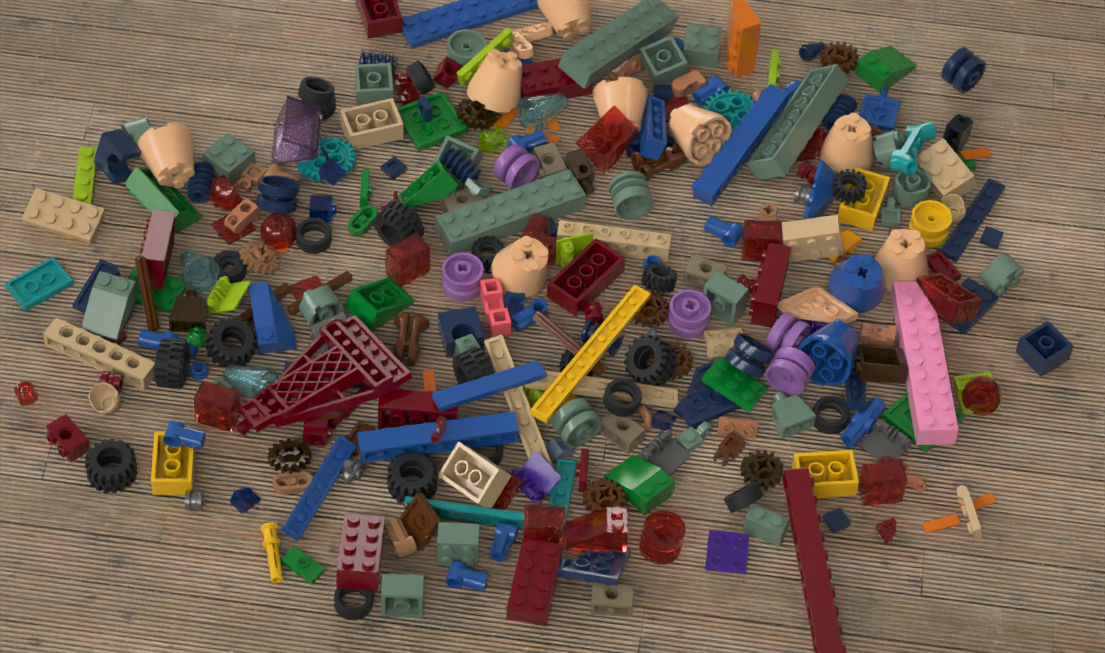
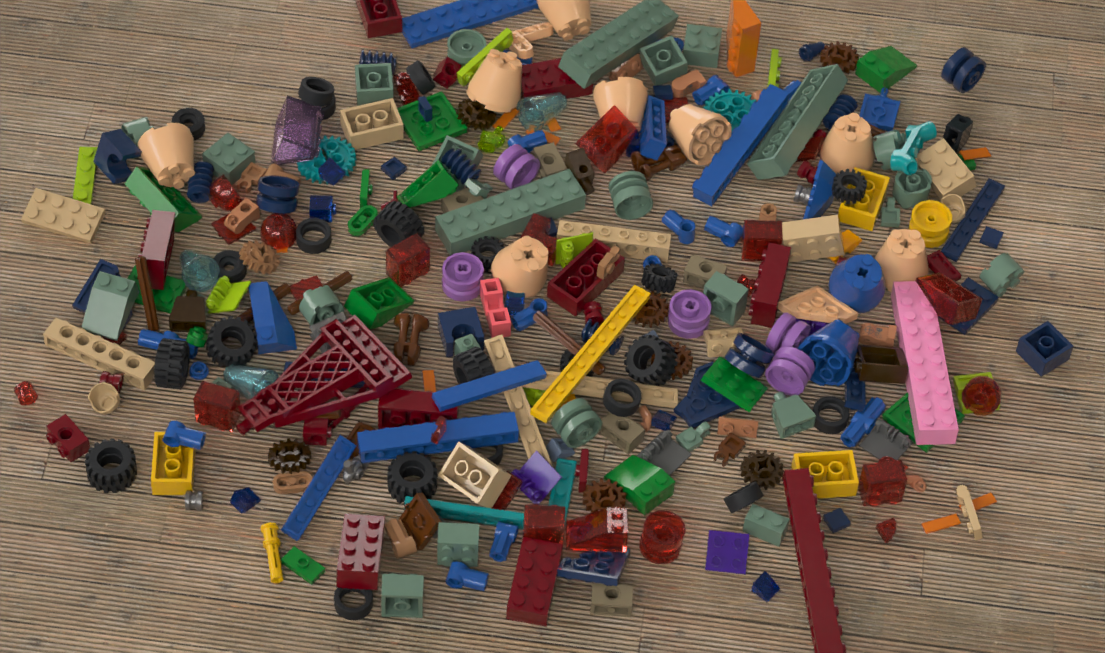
teal tile [4,257,74,312] -> none
none -> black tyre [172,108,205,141]
none -> medium nougat plate [597,245,621,279]
none -> blue piece [662,210,695,244]
none -> clear blue slope [752,571,780,603]

